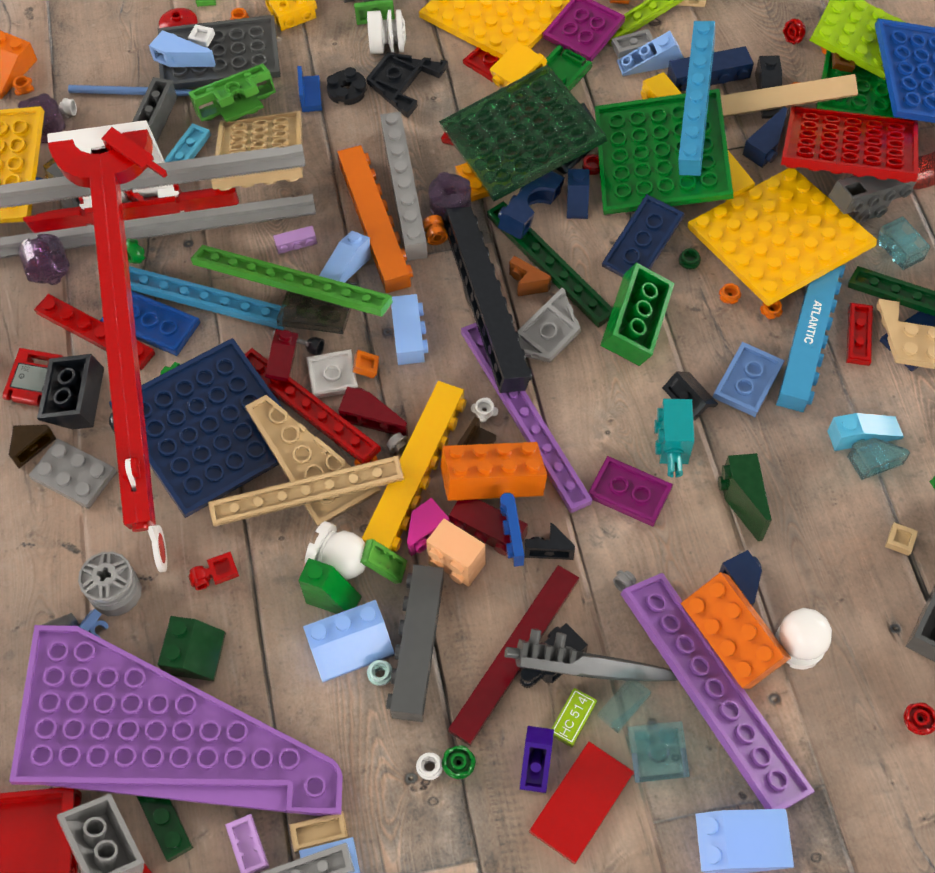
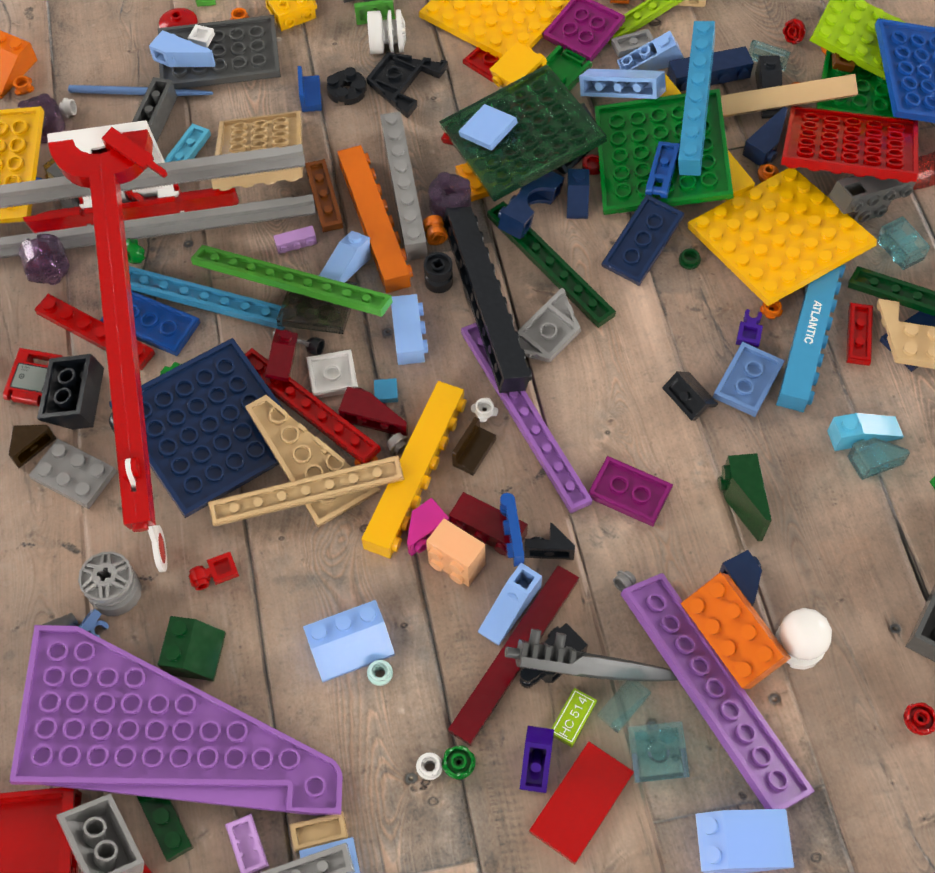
bright green piece [188,63,276,122] -> none
green slope [298,558,362,614] -> none
white tile [305,521,366,580] -> none
orange plate [352,350,379,379] -> none
bright green plate [360,539,407,584] -> none
dark grey brick [386,565,444,722] -> none
orange brick [440,442,547,501] -> none
dark orange slope [509,256,551,296] -> none
green brick [600,263,675,366] -> none
teal brick [654,399,694,478] -> none
orange plate [719,283,741,304] -> none
tan plate [885,522,918,556] -> none
none -> dark orange plate [305,159,344,233]
none -> dark azure tile [374,378,398,403]
none -> black wheel [424,252,453,293]
none -> light blue tile [458,104,518,151]
none -> light blue slope [478,563,542,646]
none -> light blue brick [579,69,666,99]
none -> blue plate [645,141,680,199]
none -> dark purple plate [736,309,763,348]
none -> clear light blue tile [749,40,791,71]
none -> orange plate [757,164,779,182]

